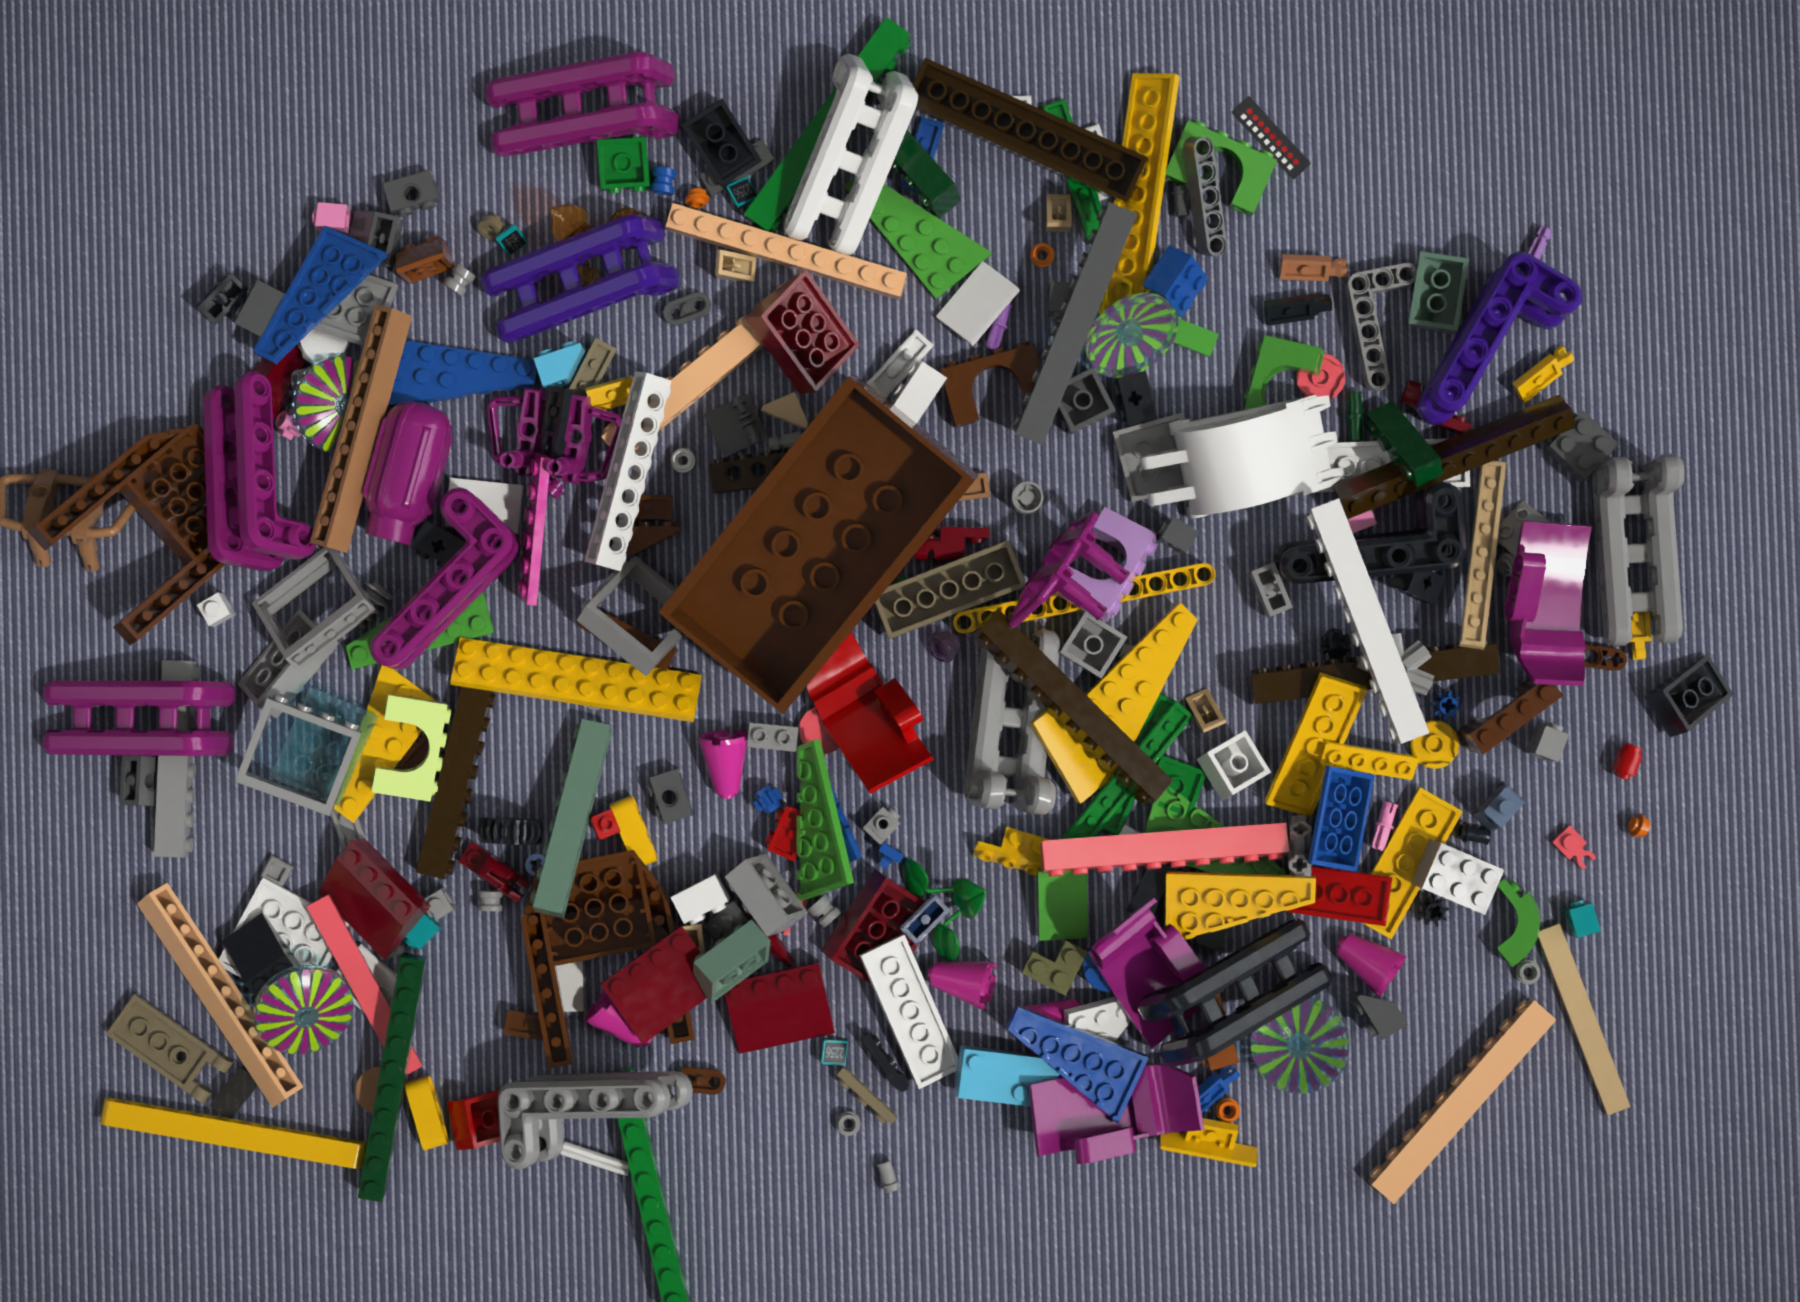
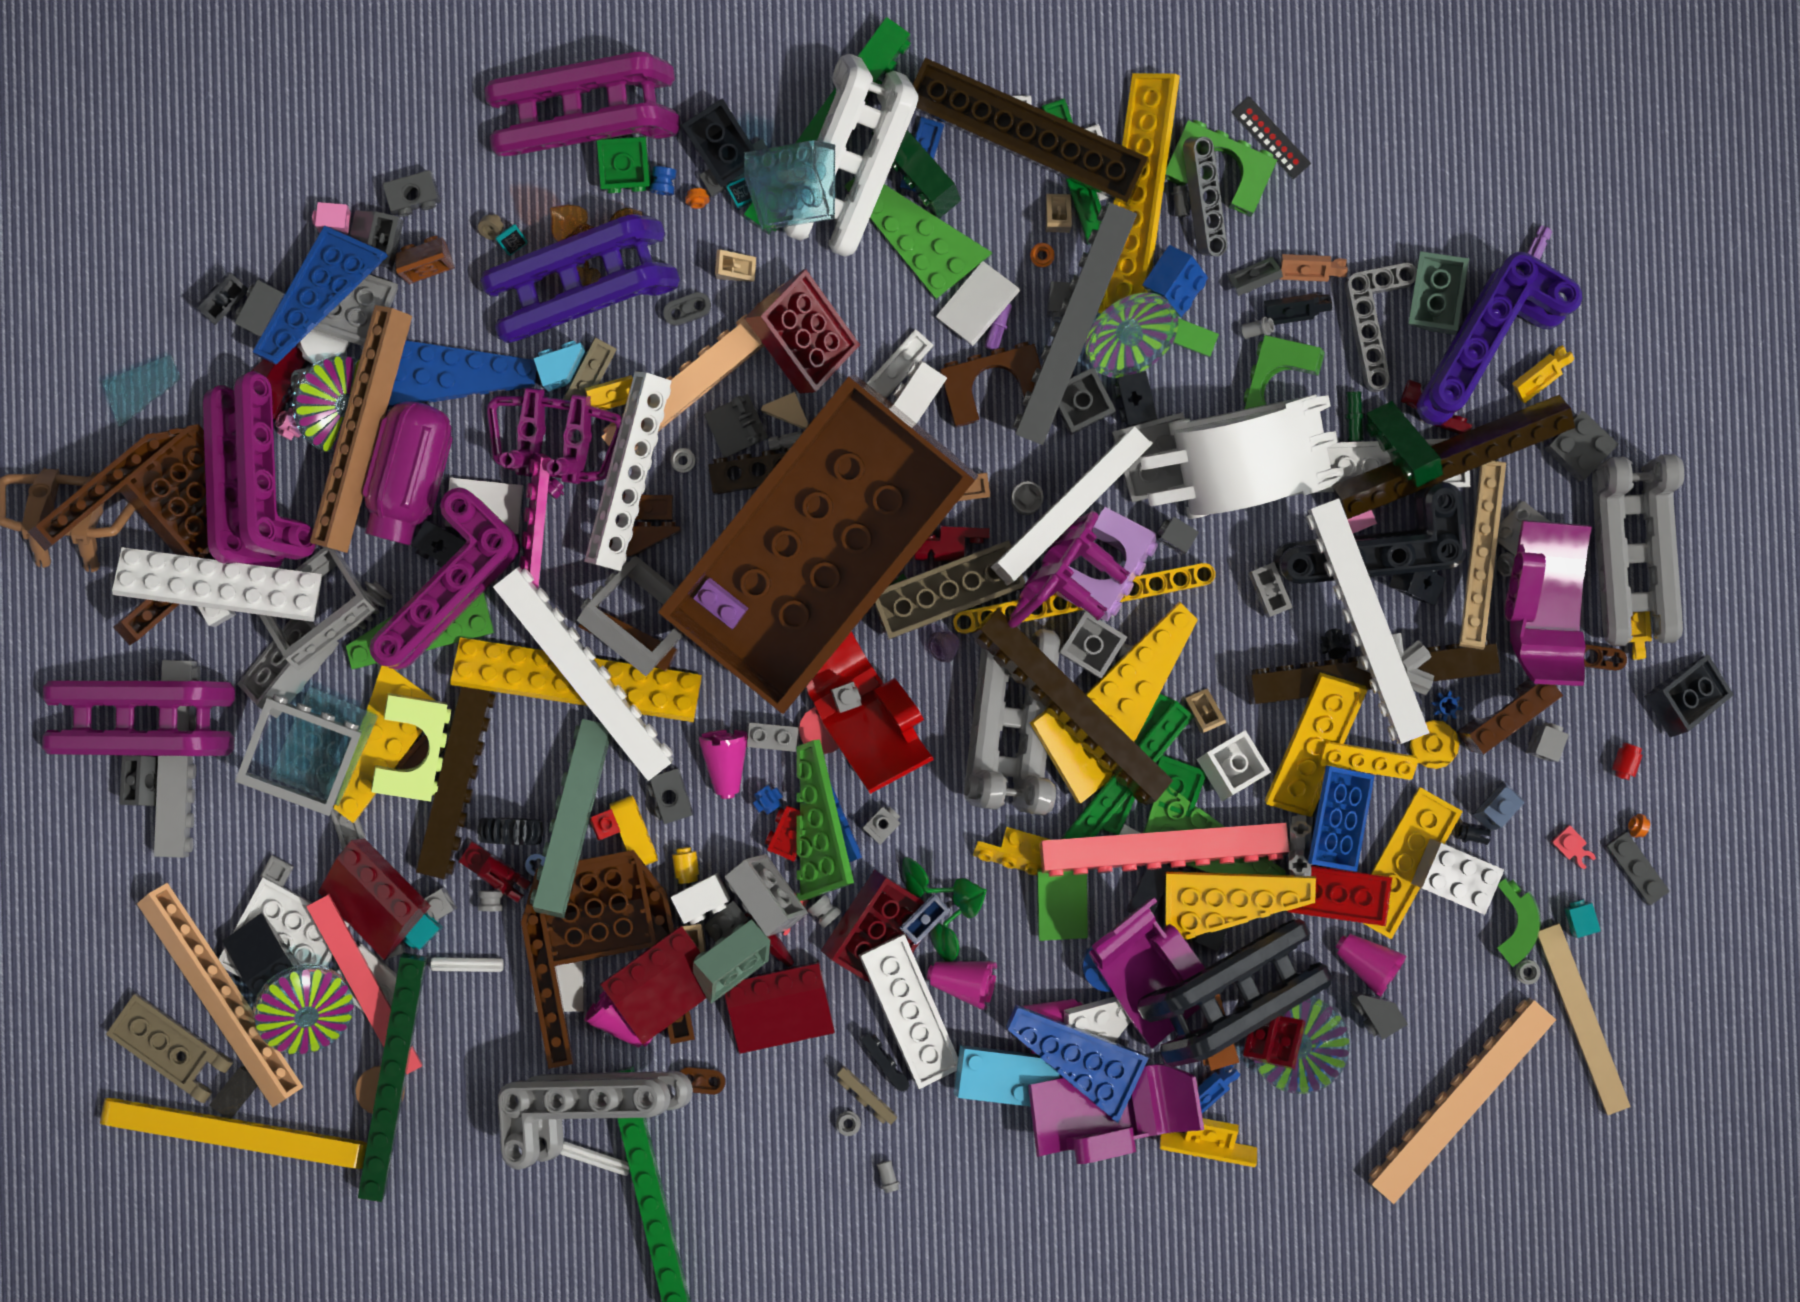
yellow beam [405,1075,449,1151] -> none
light grey wheel [442,263,476,296] -> none
red slope [447,1090,500,1150] -> none
reddish brown plate [503,1010,543,1041] -> none
black hinge [540,386,573,458] -> none
light nougat brick [666,203,907,301] -> none
slope [821,1038,848,1065] -> none
blue tile [878,842,904,870] -> none
olive brick [1021,939,1088,996] -> none
orange plate [1215,1098,1240,1123] -> none
coral tile [1296,353,1345,400] -> none
bright pink axle [1371,801,1398,851] -> none
black gear [1417,896,1449,927] -> none
none -> clear light blue wing [102,355,181,427]
none -> white plate [112,547,322,622]
none -> white axle [431,957,504,972]
none -> white brick [493,566,673,781]
none -> yellow brick [672,847,700,884]
none -> medium lavender plate [694,578,749,629]
none -> clear light blue slope [744,140,835,230]
none -> light grey brick [830,682,862,713]
none -> white tile [991,427,1153,586]
none -> dark grey plate [1228,257,1283,296]
none -> light grey pin [1241,317,1275,339]
none -> dark red slope [1243,1016,1305,1070]
none -> dark grey plate [1605,831,1670,906]

